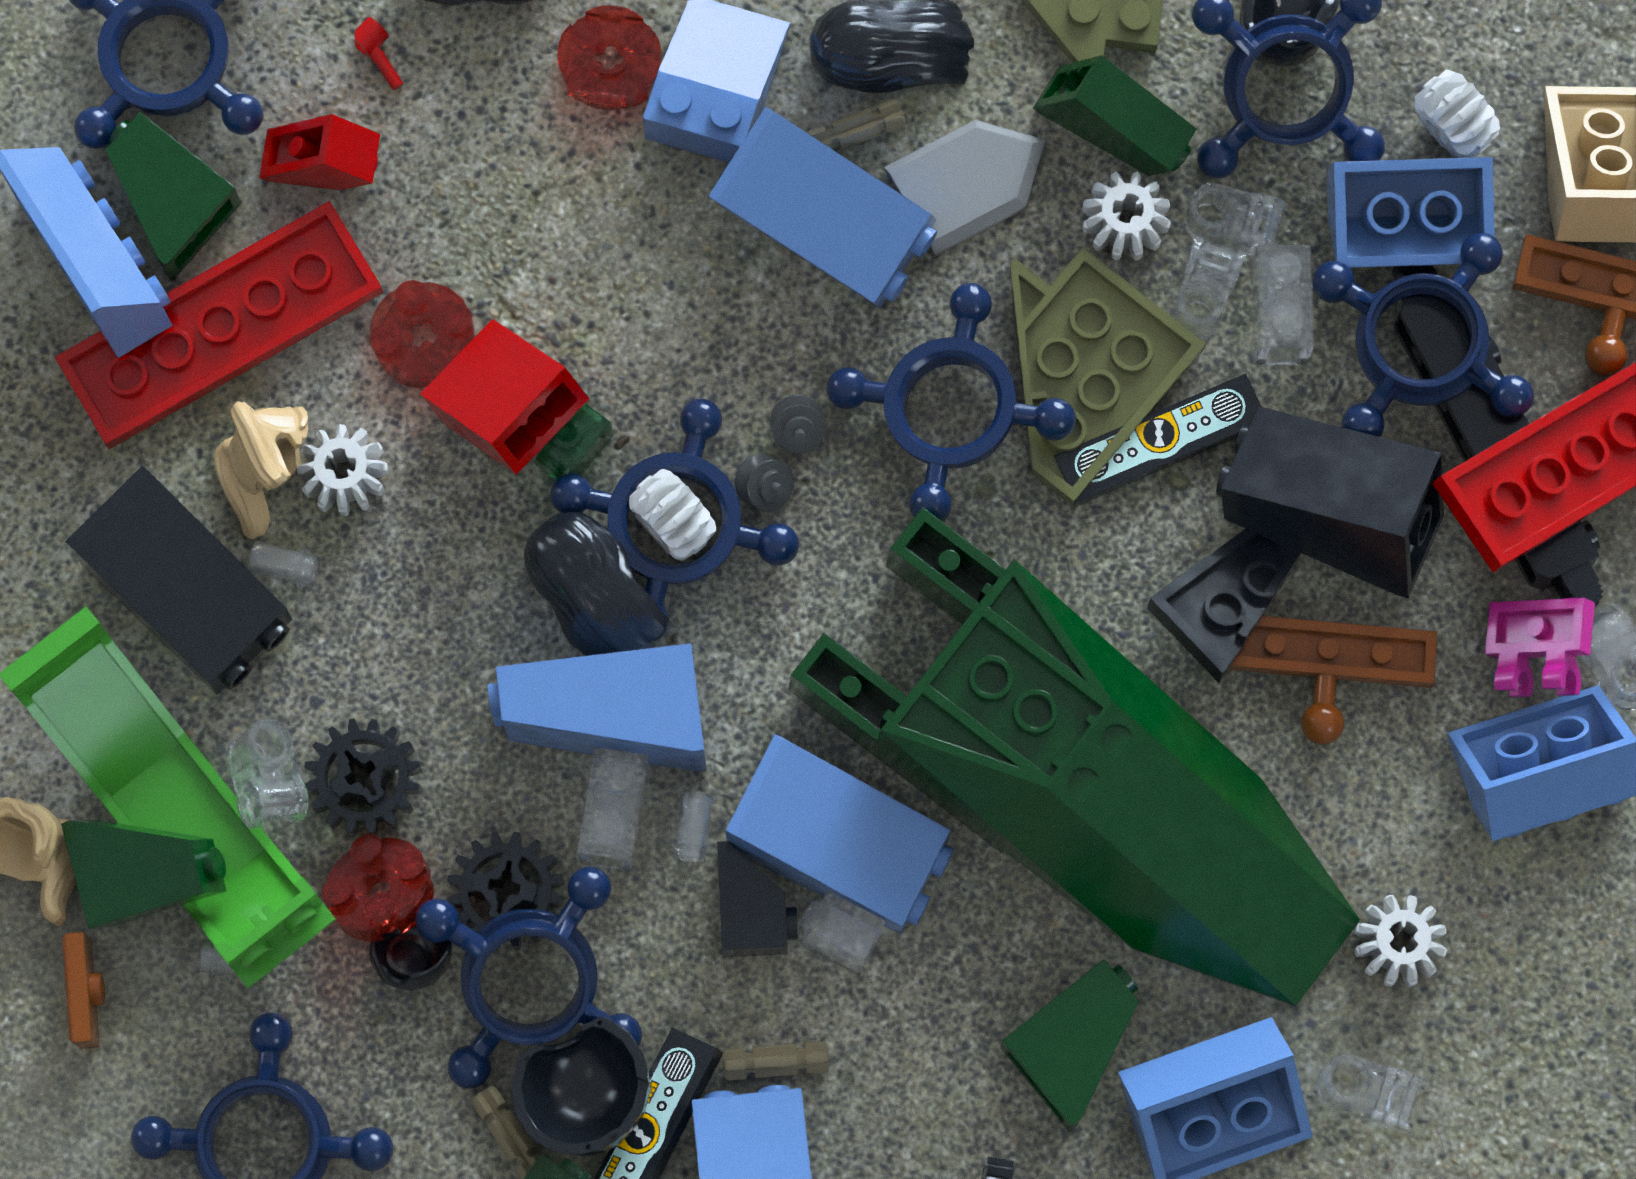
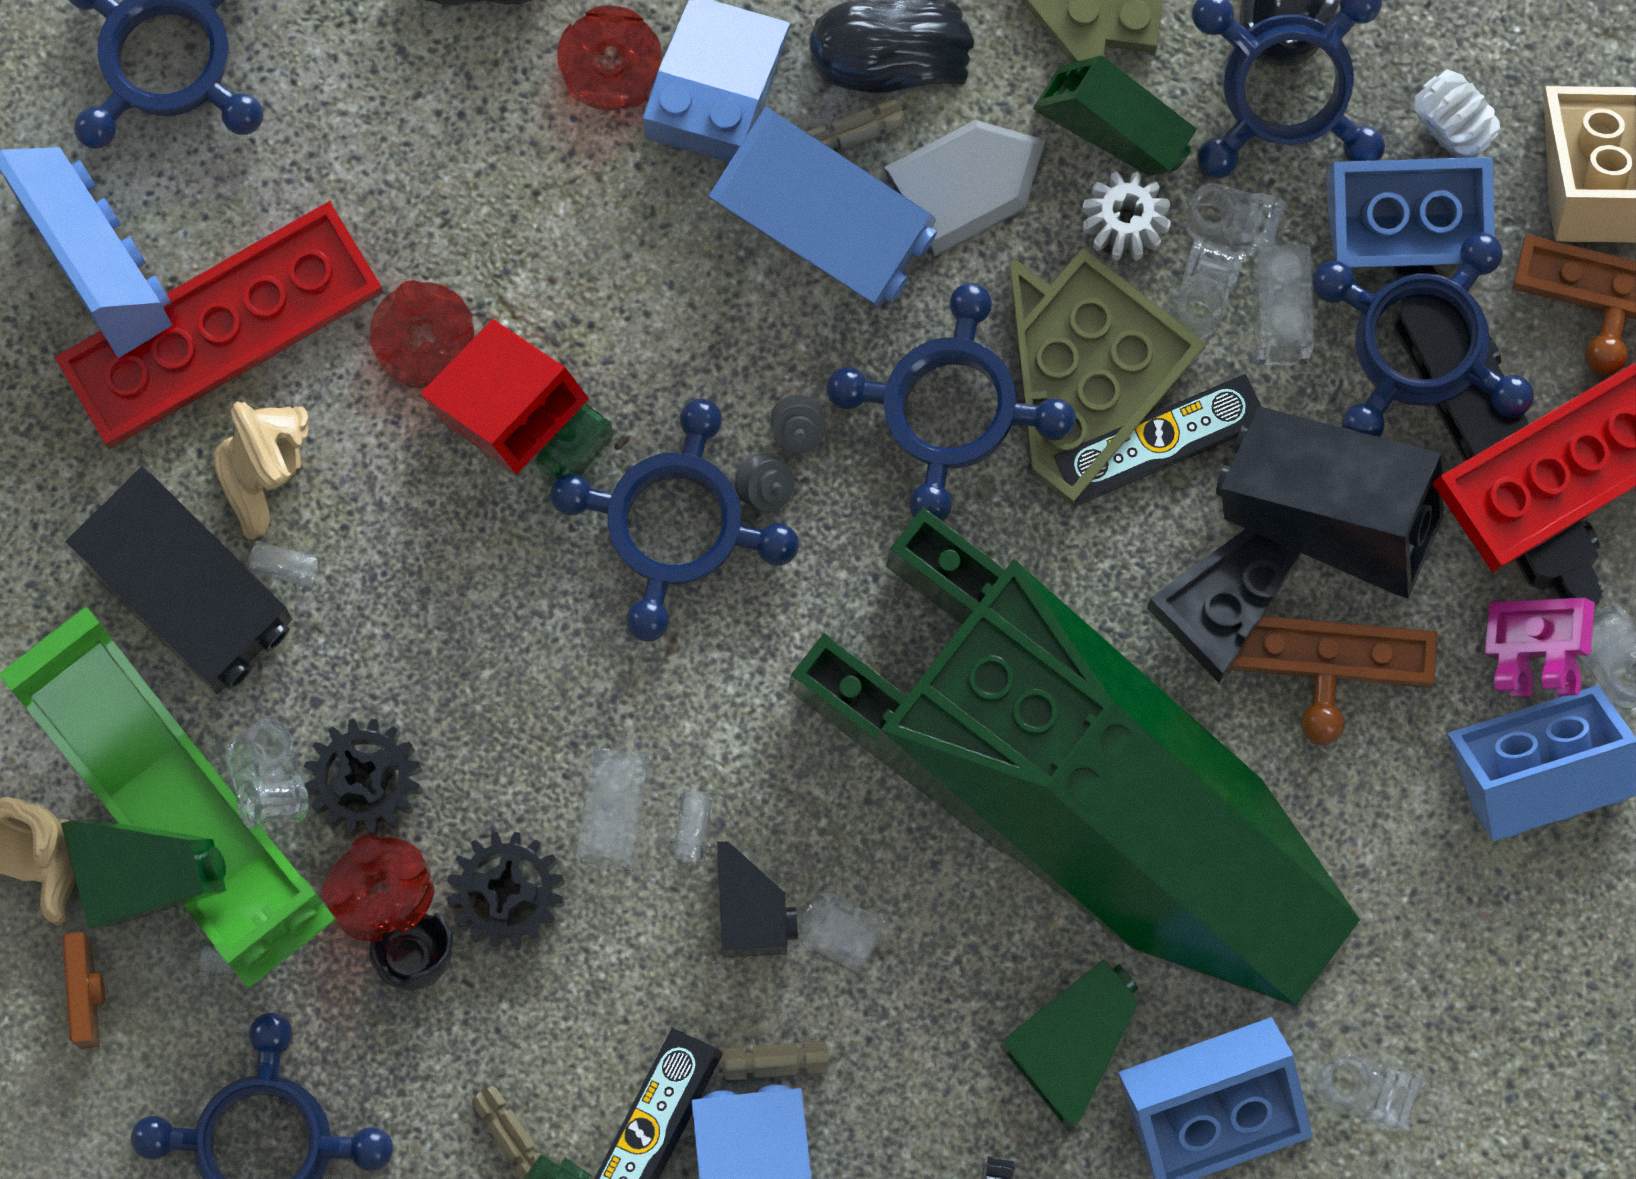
dark green slope [105,111,241,281] -> none
red slope [259,114,380,190] -> none
white gear [297,424,389,516] -> none
red hand [354,17,404,91] -> none
dark blue piece [415,867,642,1089] -> none
medium blue slope [488,643,706,771] -> none
black cylinder [511,1017,651,1156] -> none
black hair [524,512,669,656] -> none
white gear [629,469,716,561] -> none
medium blue slope [725,734,954,934] -> none
white gear [1354,895,1447,987] -> none

